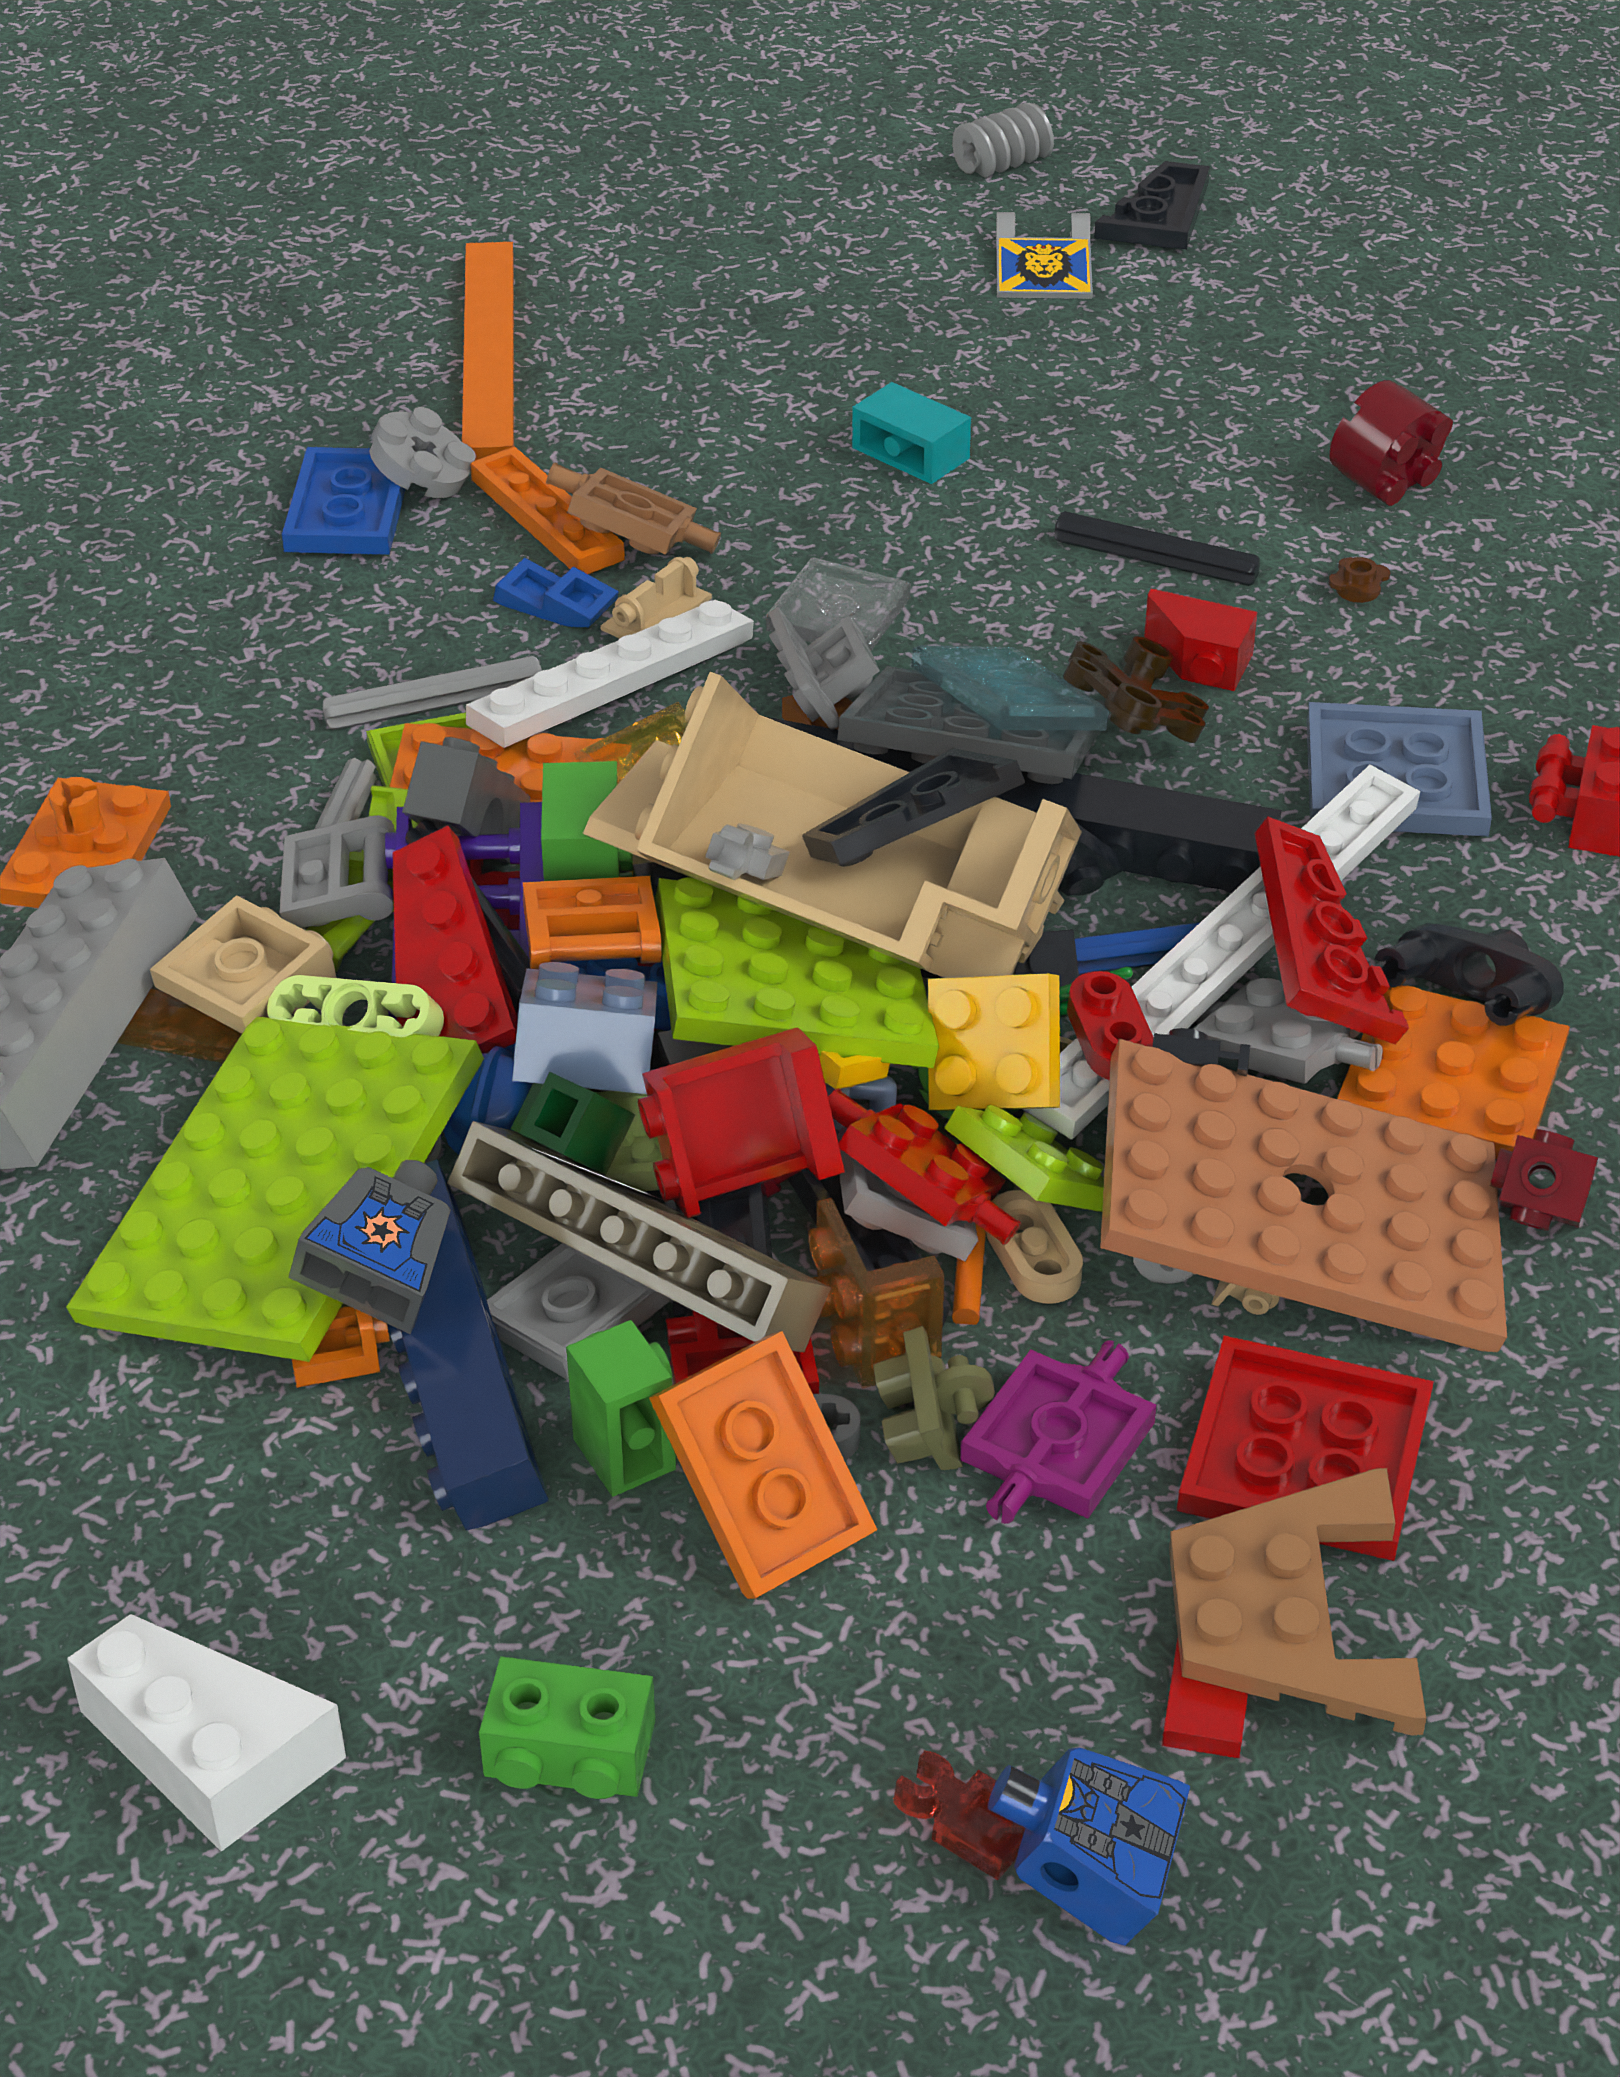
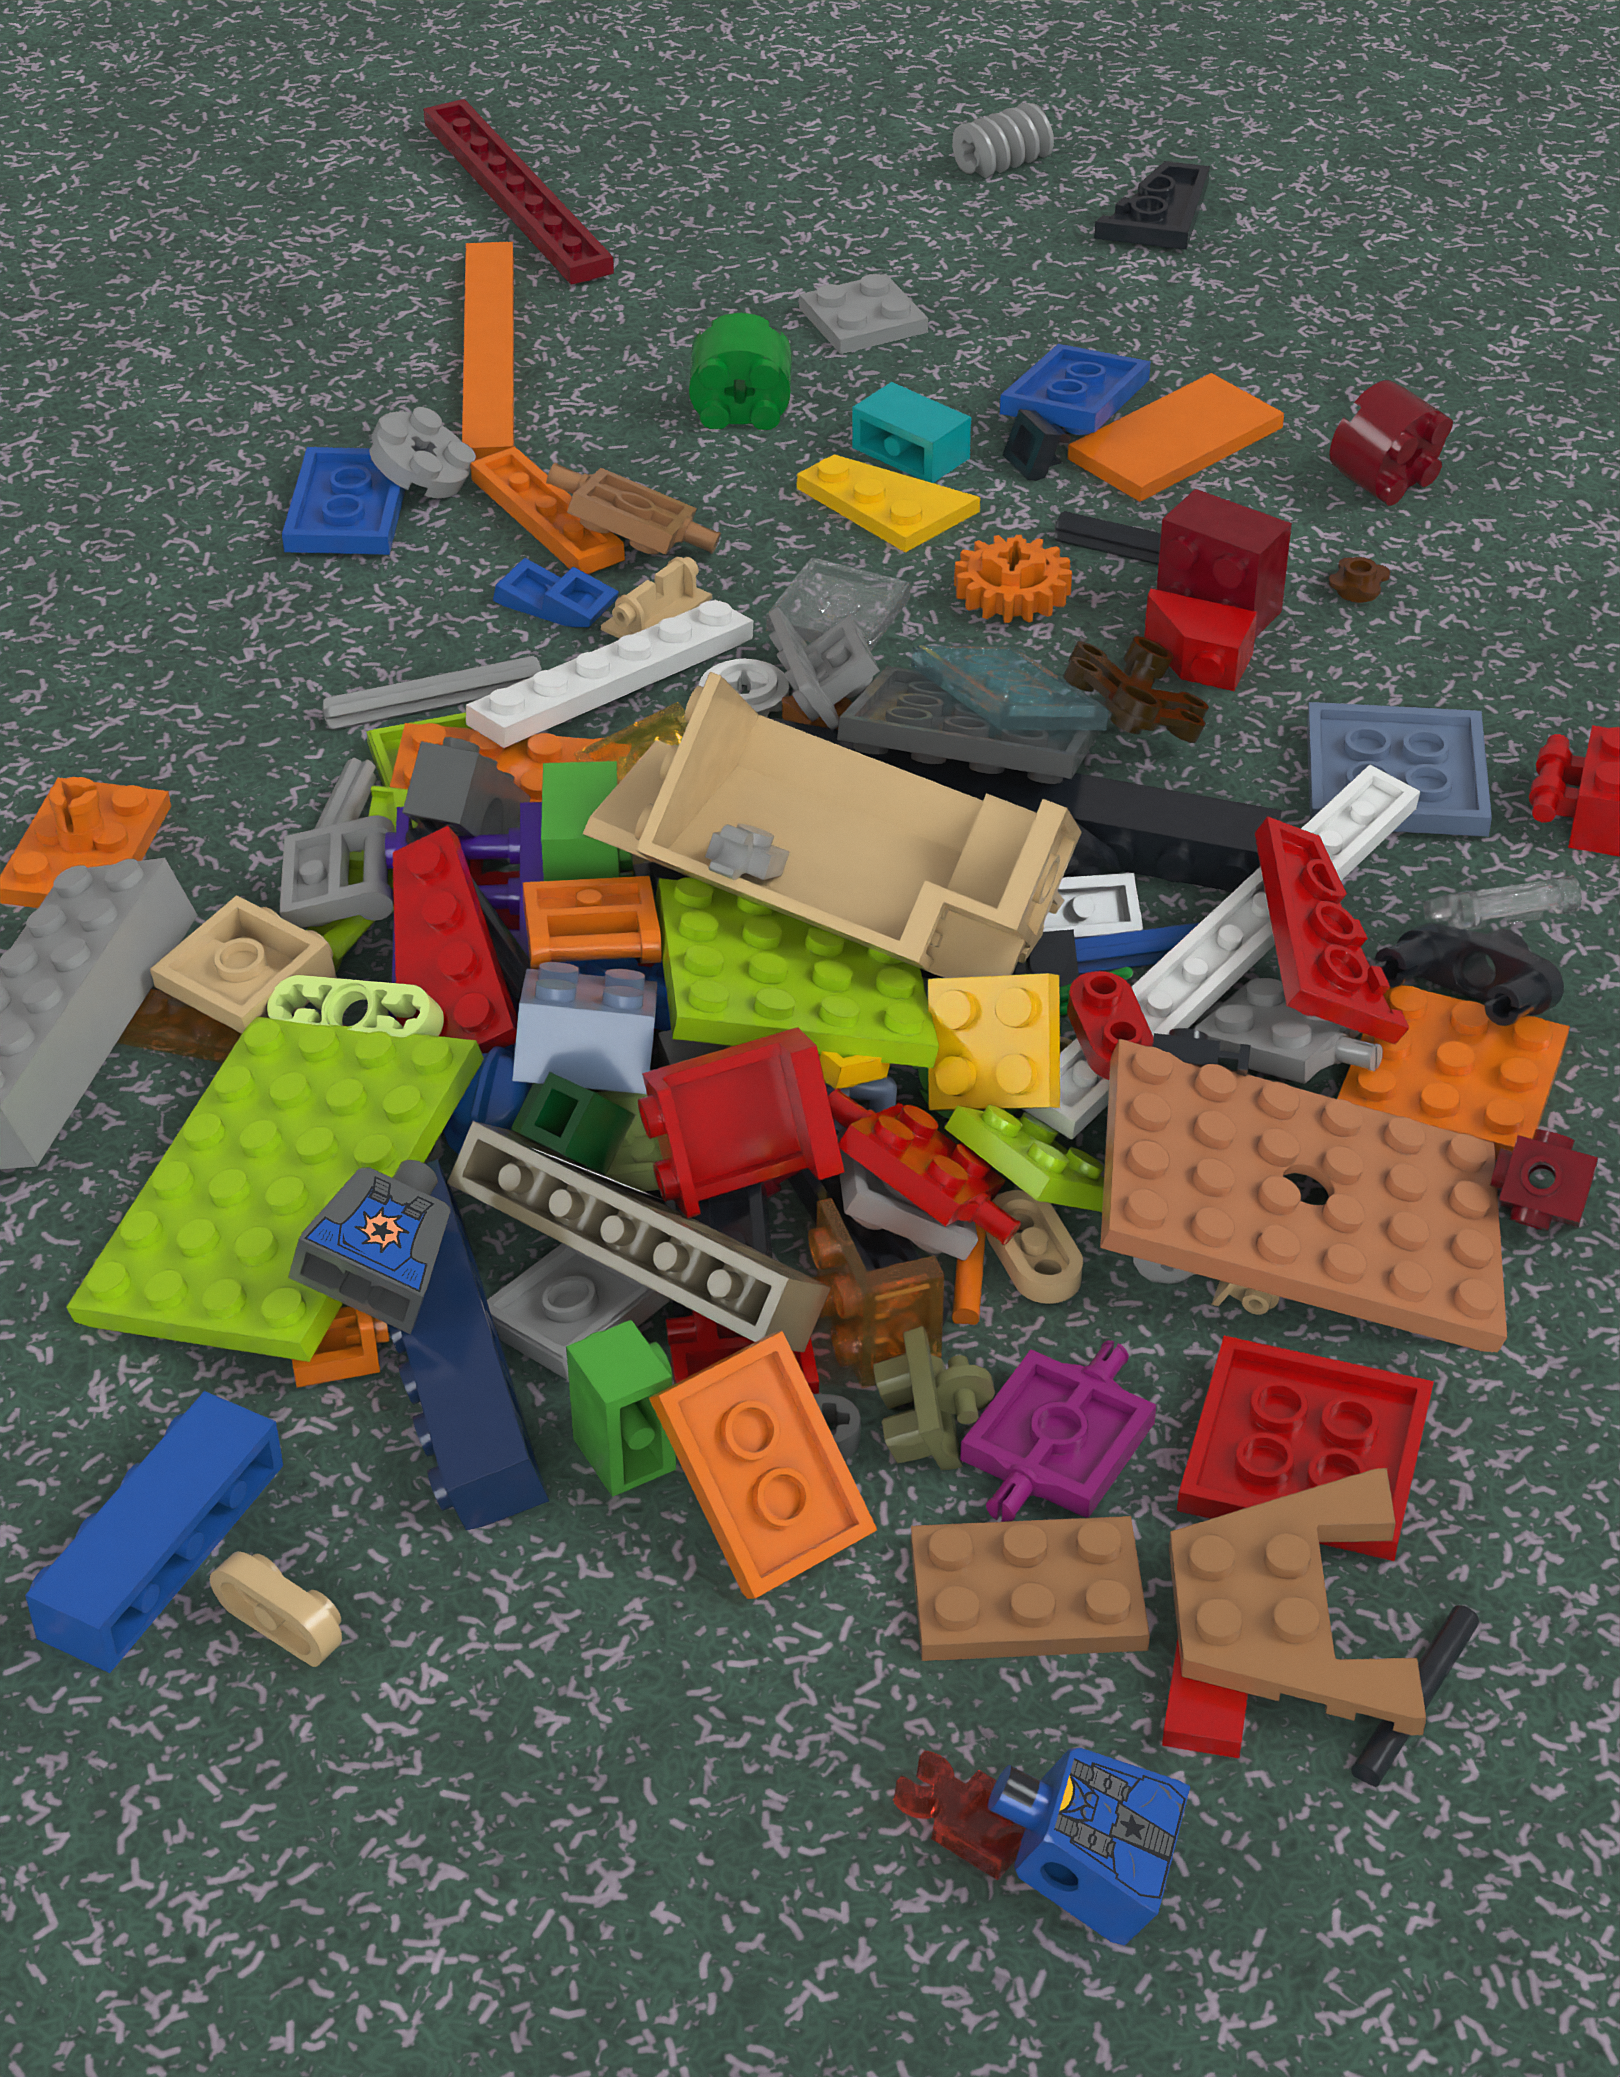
white wedge [67,1614,346,1851] -> none
bright green brick [479,1656,656,1799] -> none
black wing [802,748,1025,867] -> none
flag [996,212,1093,299] -> none
none -> blue brick [25,1391,284,1673]
none -> tan plate [210,1551,342,1667]
none -> dark red plate [423,99,614,285]
none -> green brick [689,313,792,430]
none -> white gear [699,659,789,717]
none -> yellow wing [797,454,980,552]
none -> light grey plate [799,274,928,354]
none -> medium nougat plate [910,1516,1150,1661]
none -> orange gear [954,534,1072,623]
none -> blue plate [1000,344,1151,435]
none -> black tile [1002,409,1071,481]
none -> plate [1043,873,1143,938]
none -> orange tile [1067,373,1284,502]
none -> dark red brick [1156,489,1292,638]
none -> black bar [1351,1605,1480,1787]
none -> clear plate [1423,875,1582,930]

